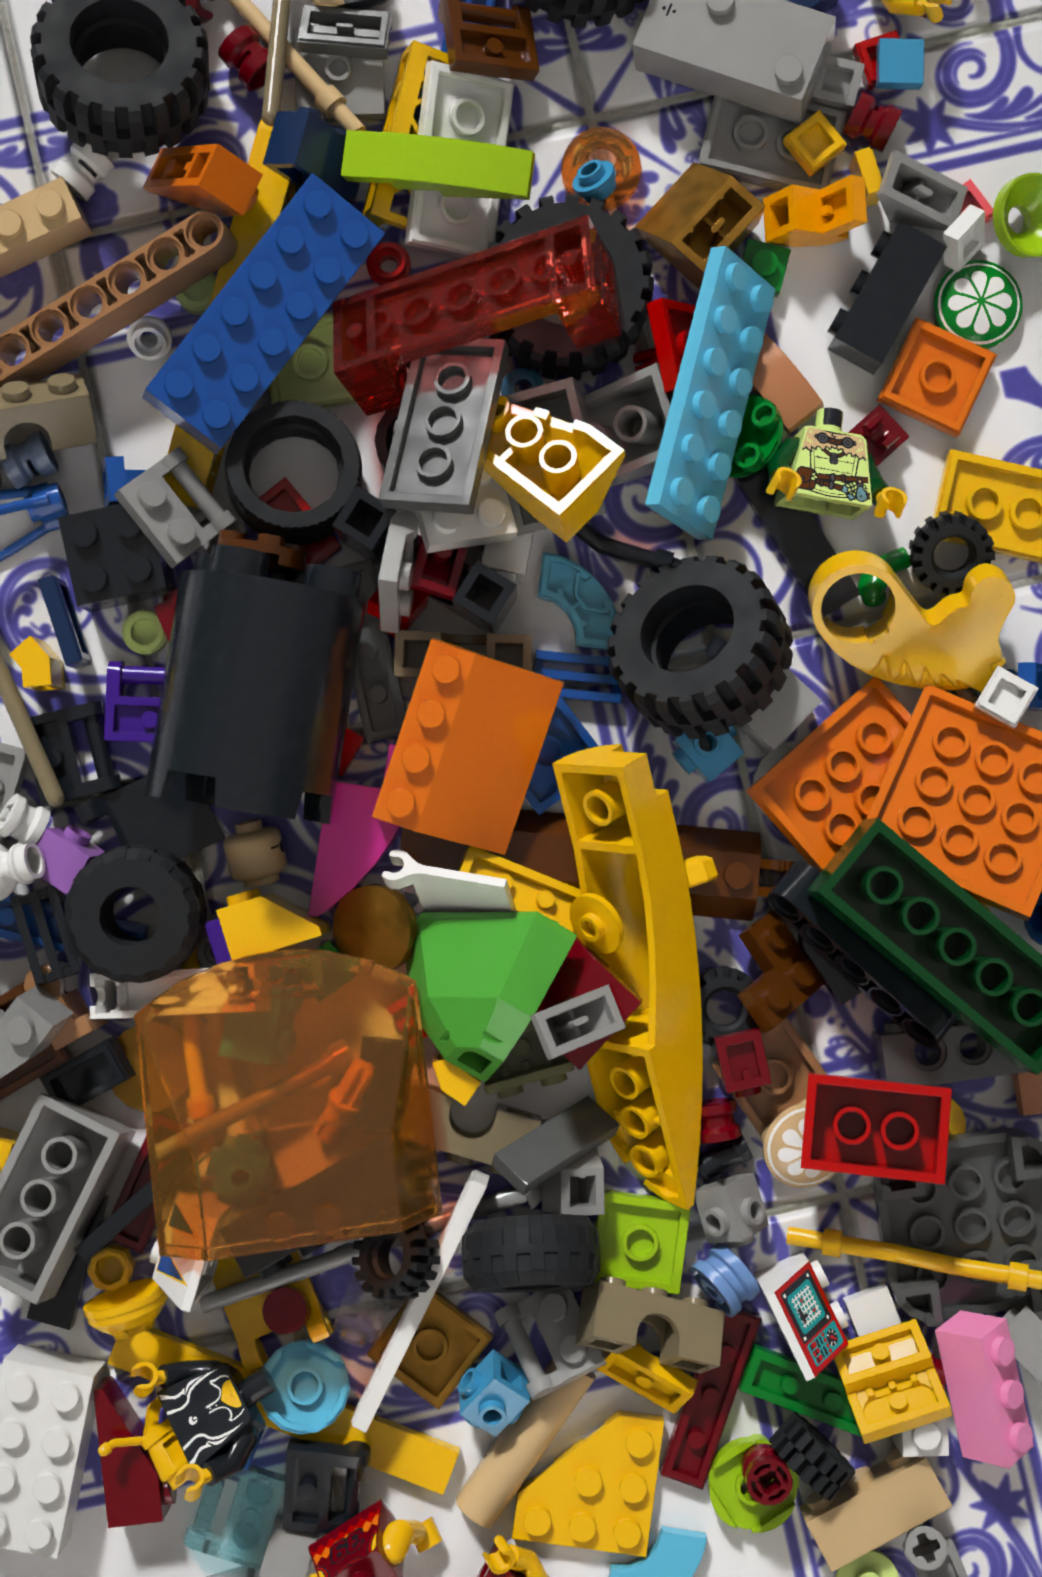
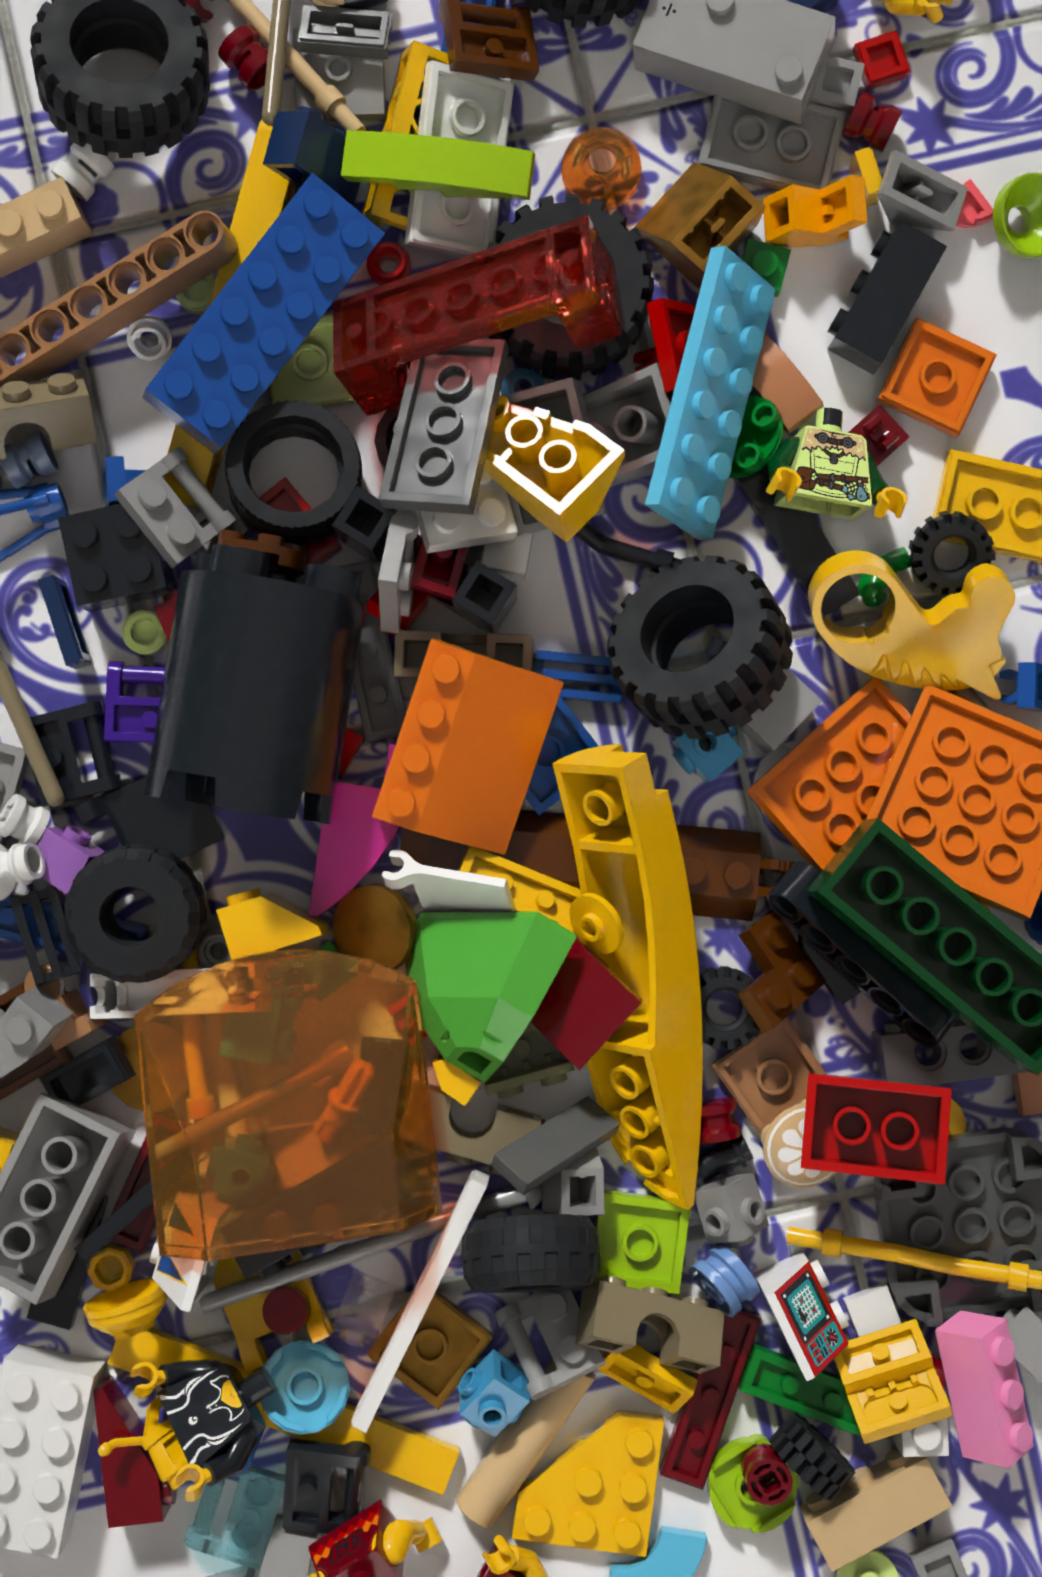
yellow piece [9,635,66,692] -> none
orange slope [143,144,263,216] -> none
dark purple tile [205,918,232,966] -> none
tan head [223,819,287,888] -> none
black tyre [352,1213,441,1300] -> none
light grey slope [530,984,626,1060] -> none
medium azure tile [537,552,617,651] -> none
dark azure plate [572,160,617,203] -> none
yellow tile [684,855,718,888] -> none
dark red bracket [713,1027,772,1098] -> none
yellow tile [782,110,847,177] -> none
dark azure tile [876,38,924,90] -> none
light grey bush [903,1526,948,1571] -> none
dish [934,260,1023,349] -> none
white tile [943,204,985,272] -> none
white tile [973,666,1039,729] -> none

